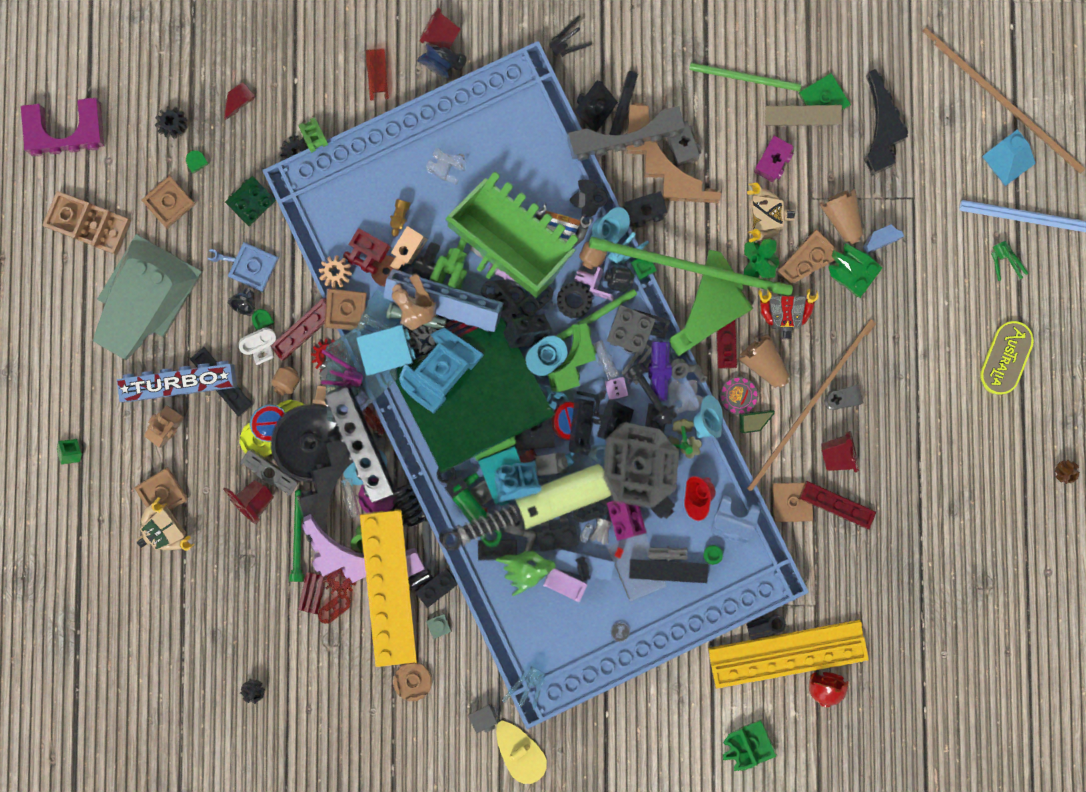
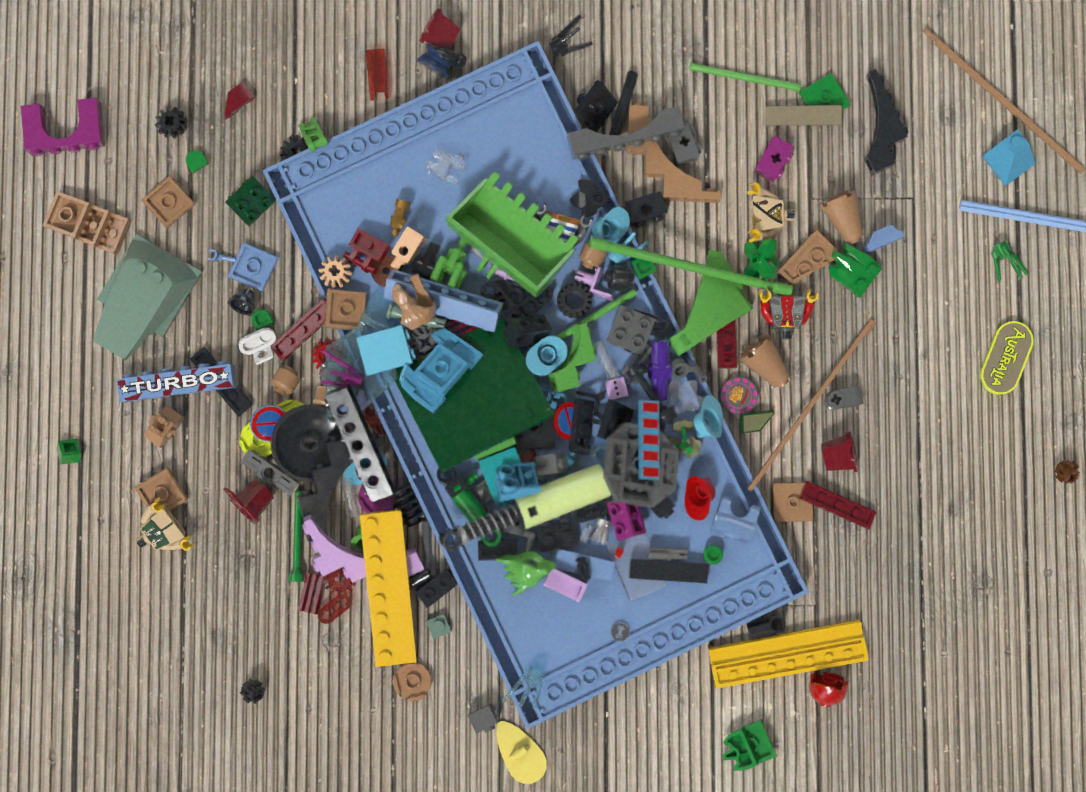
none -> tile [638,400,660,480]

